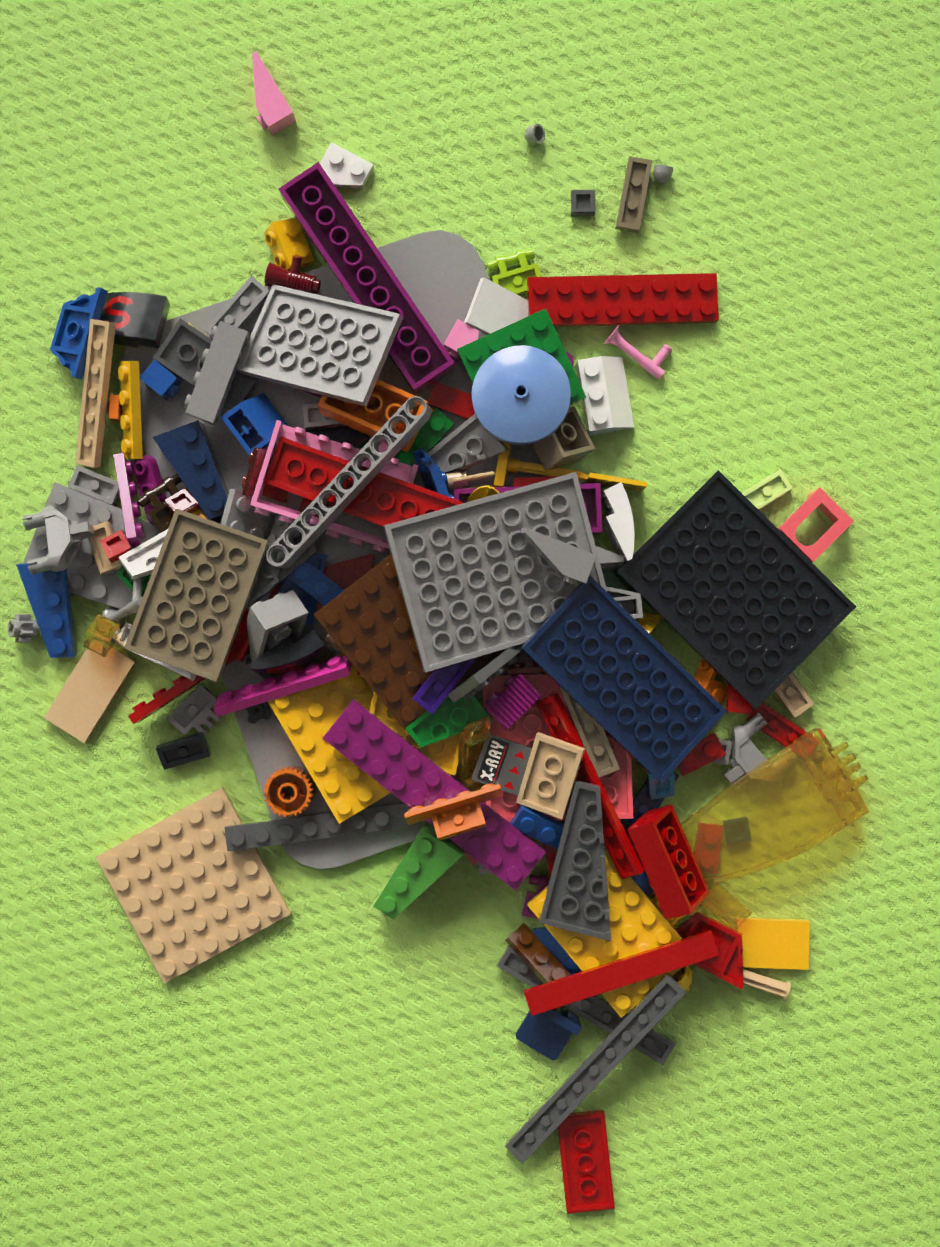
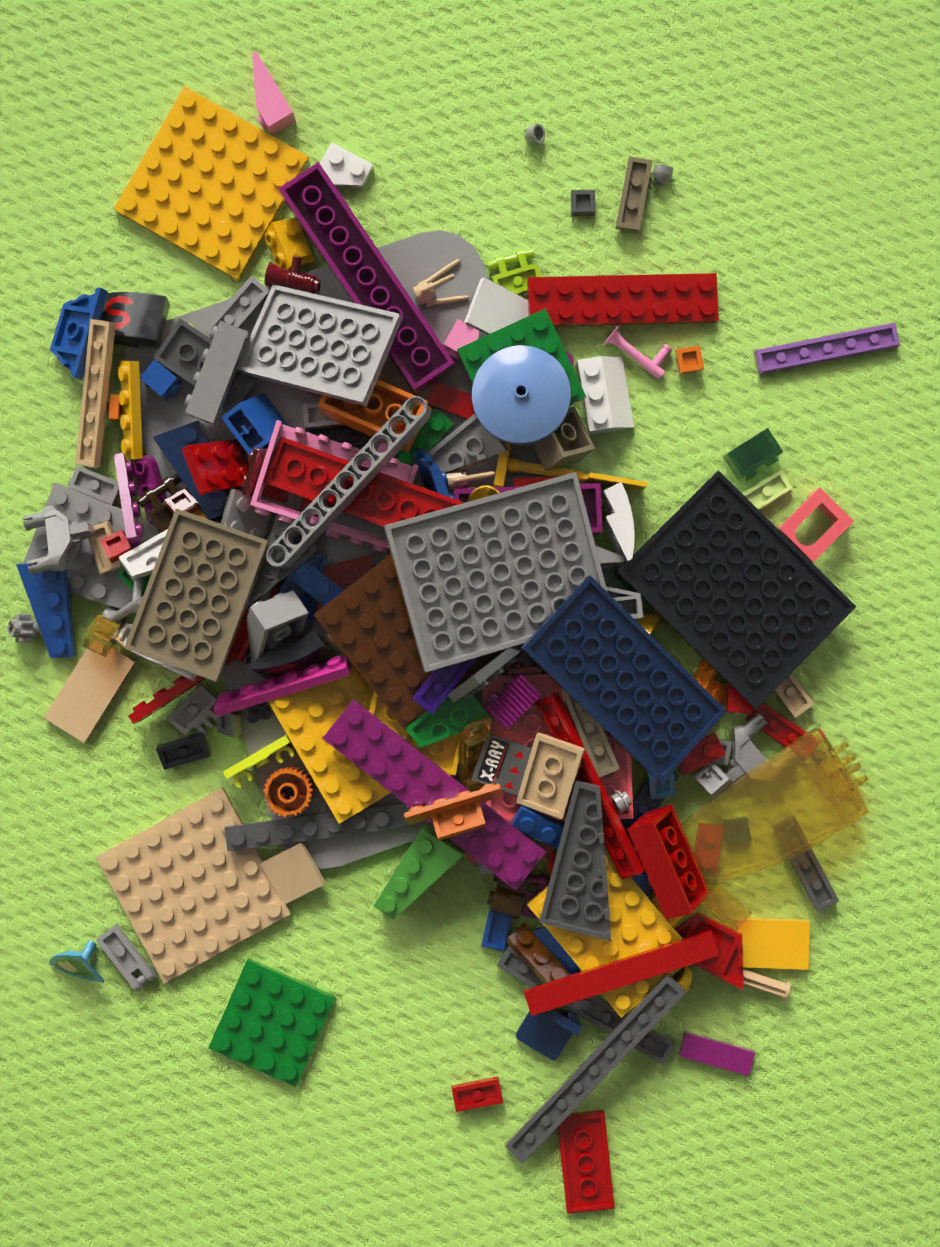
light grey slope [520,528,597,586] -> none
none -> shield [49,940,105,983]
none -> light grey plate [96,923,158,992]
none -> yellow plate [114,86,309,282]
none -> red plate [182,439,255,495]
none -> green plate [208,958,336,1087]
none -> flat silver plate [217,711,242,738]
none -> neon yellow plate [223,735,295,788]
none -> tan tile [260,841,326,904]
none -> tan plant [413,259,469,308]
none -> red plate [451,1076,503,1112]
none -> blue tile [481,907,512,952]
none -> dark brown brick [487,872,531,920]
none -> light grey plate [611,790,632,814]
none -> orange plate [675,345,704,375]
none -> magenta tile [678,1031,755,1076]
none -> light grey bracket [694,762,732,799]
none -> clear green brick [723,428,783,480]
none -> medium lavender tile [754,323,900,375]
none -> dark grey plate [771,815,839,912]

